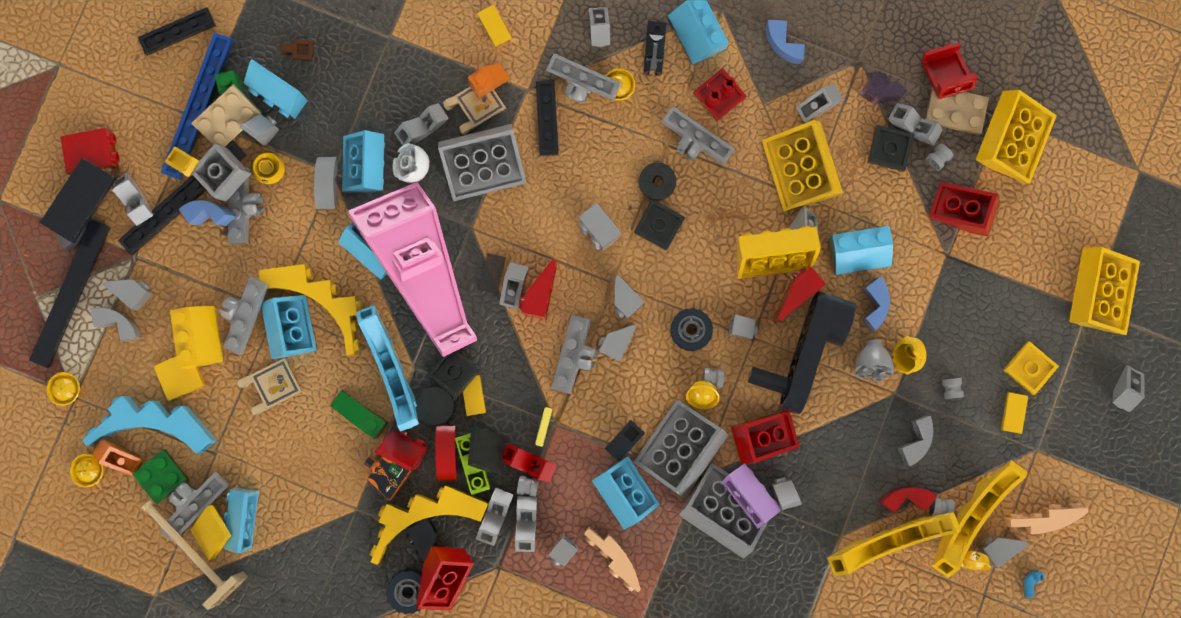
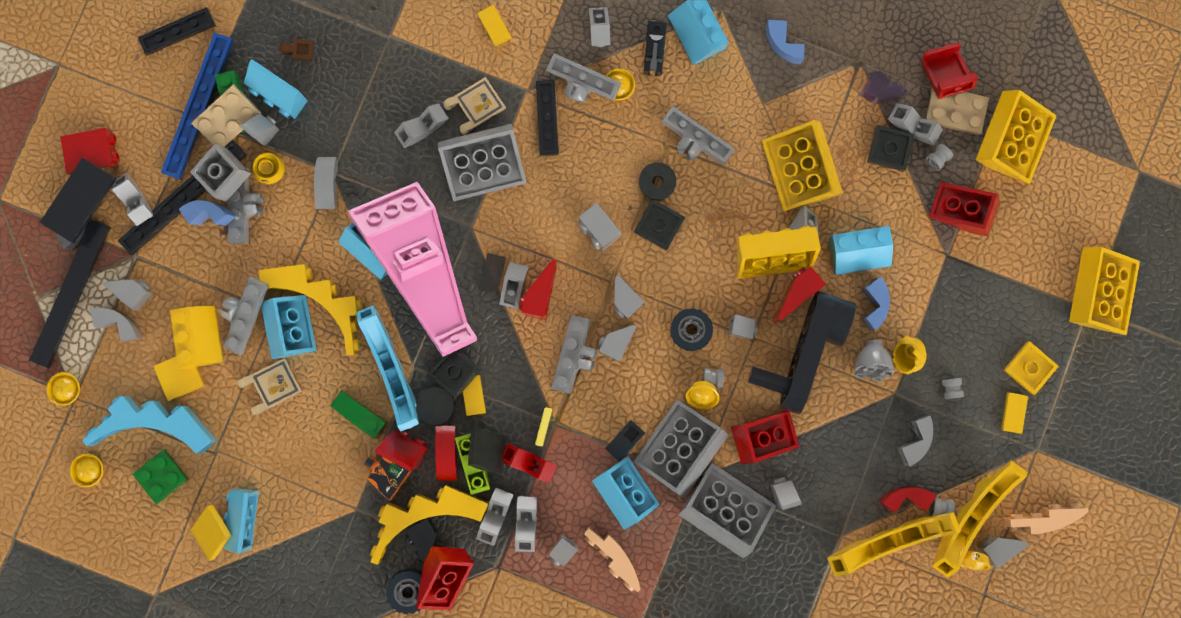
orange slope [92,437,143,476] -> none
tan tile [141,501,248,610] -> none
light grey plate [159,471,230,542] -> none
yellow tile [165,147,199,177] -> none
medium azure slope [342,130,385,193] -> none
white cylinder [393,143,429,183] -> none
orange slope [468,63,510,99] -> none
light grey wheel [517,475,539,497] -> none
red plate [693,68,747,122] -> none
lavender brick [722,463,781,528] -> none
light grey slope [796,84,844,123] -> none
dark azure arm [1023,570,1044,598] -> none
light grey slope [1112,365,1145,412] -> none

